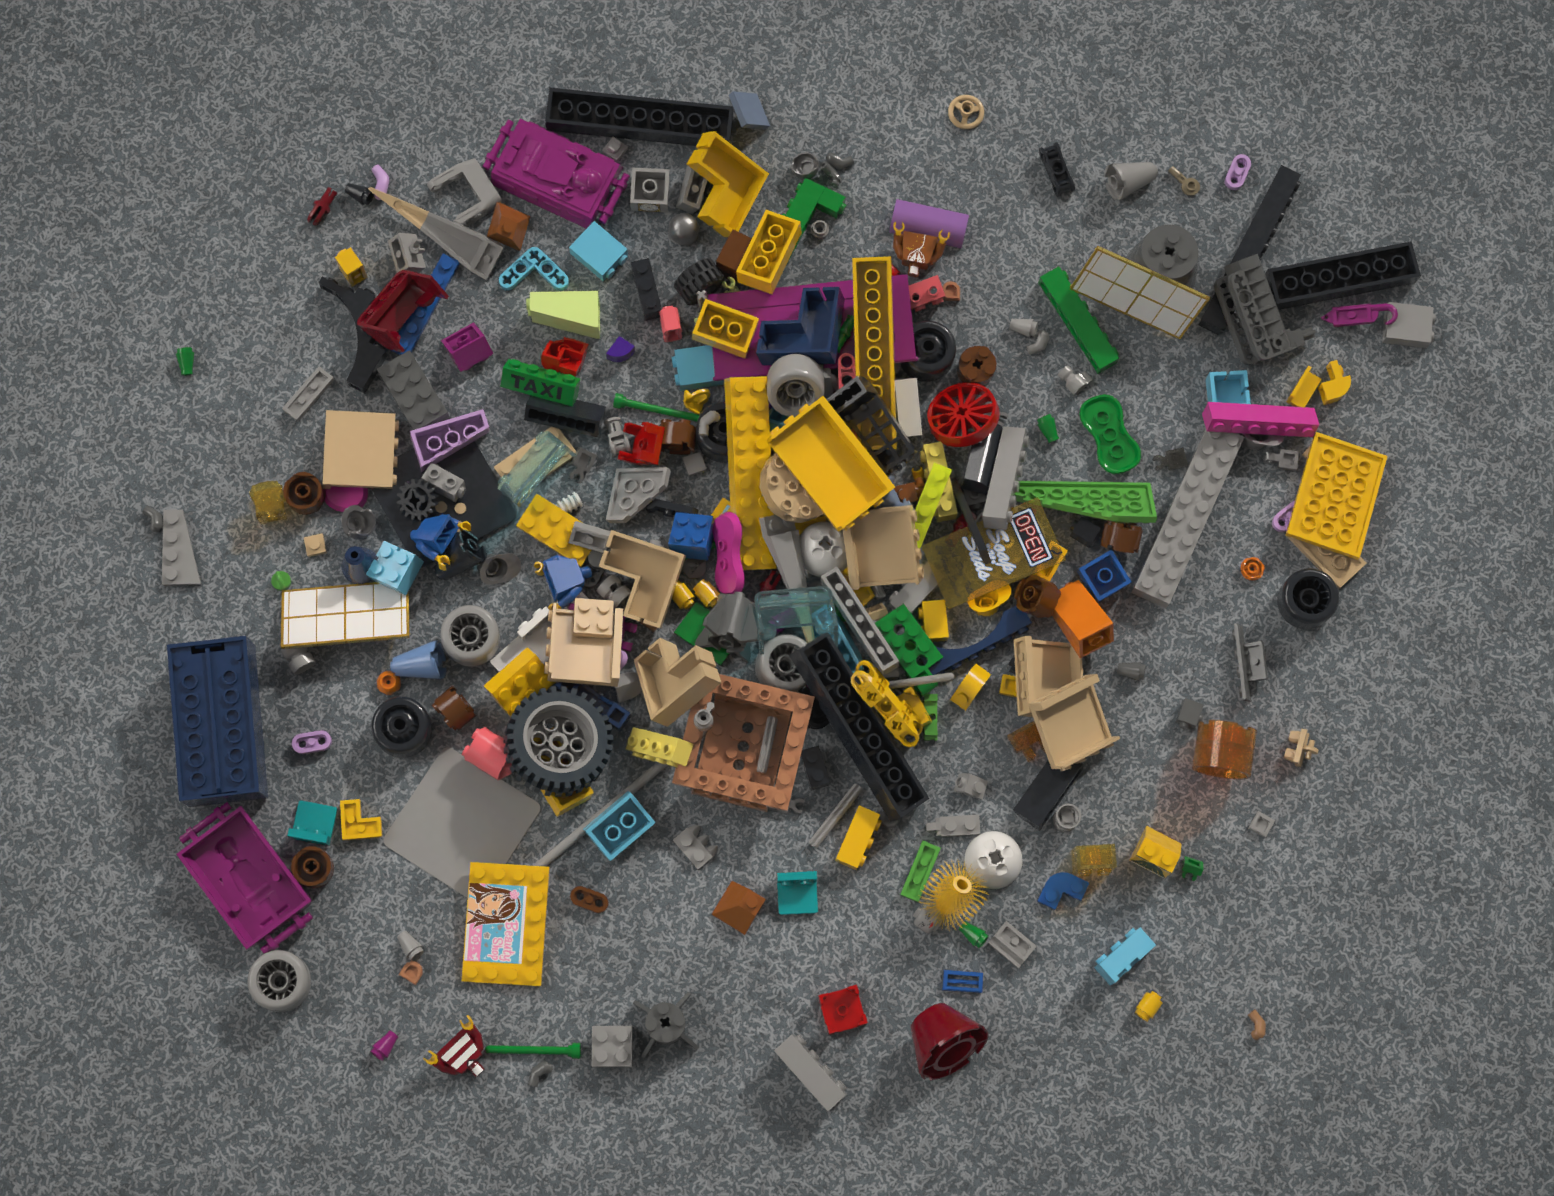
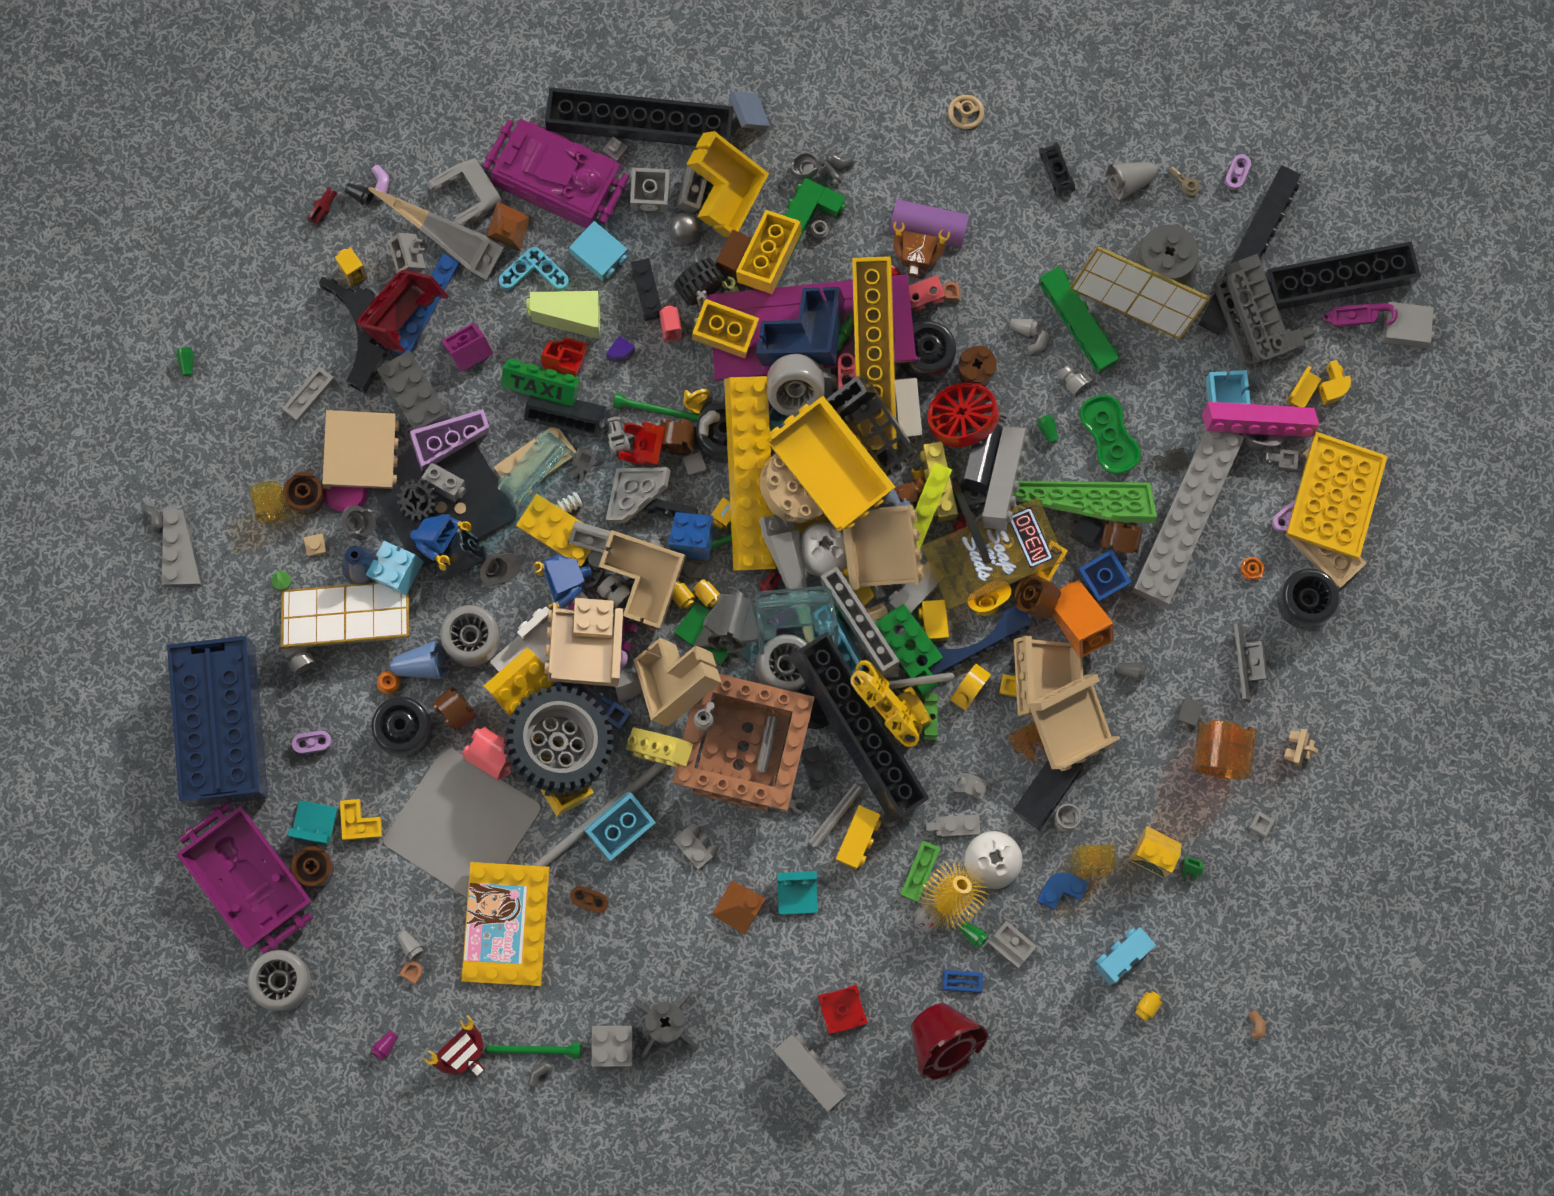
medium azure brick [671,345,724,391] -> none
dark pink plate [713,512,744,594] -> none

